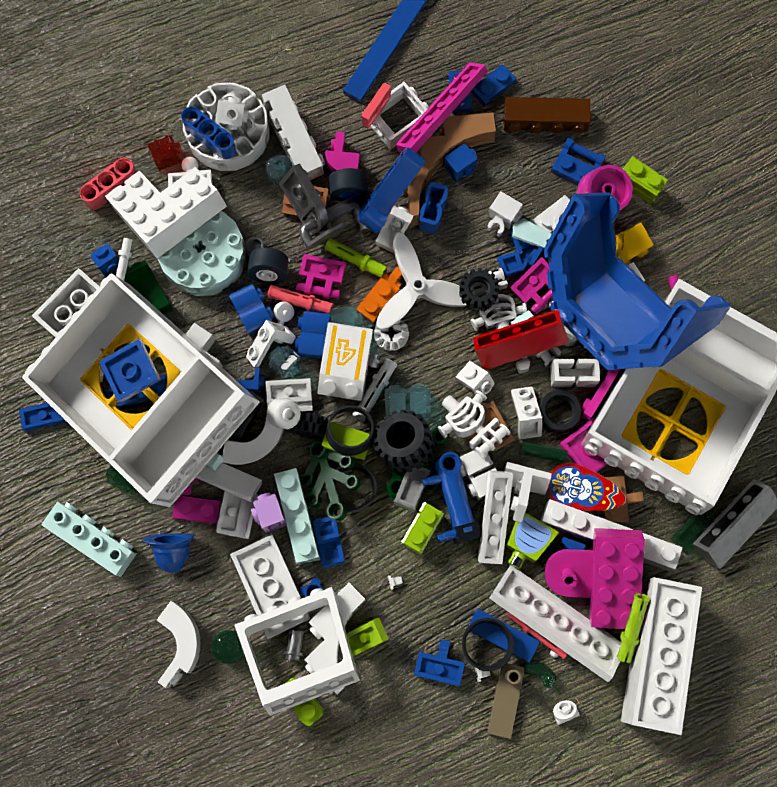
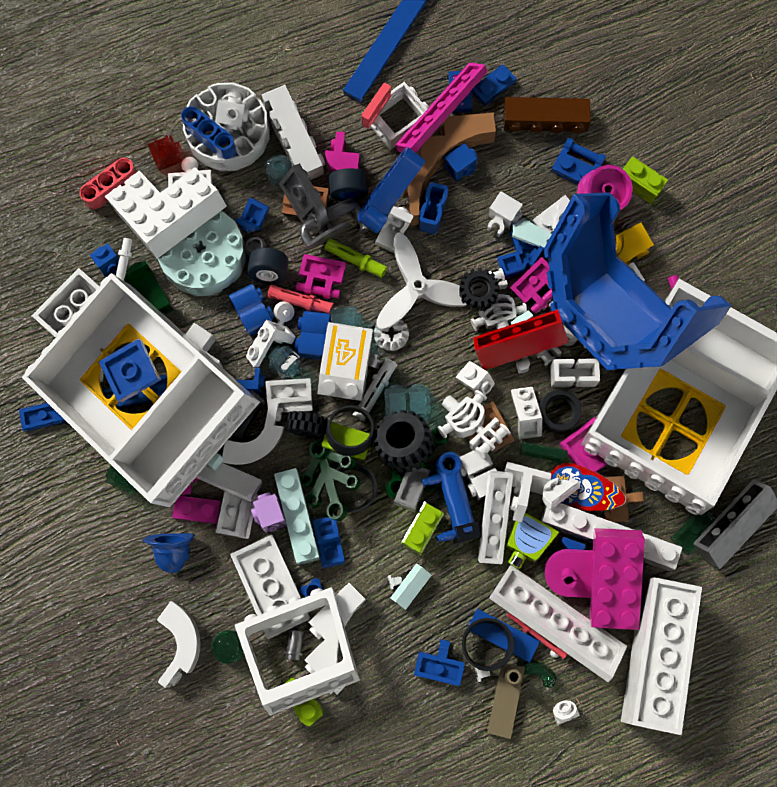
light aqua brick [41,502,137,577] -> none
white head [266,398,301,429] -> none
lime slope [347,618,389,656] -> none
orange hinge [356,266,403,324] -> none
dark pink plate [580,369,621,422] -> none
lime pin [617,593,650,663] -> none
none -> blue bracket [235,198,271,233]
none -> light aqua piece [390,564,432,610]
none -> white tile [542,478,581,510]

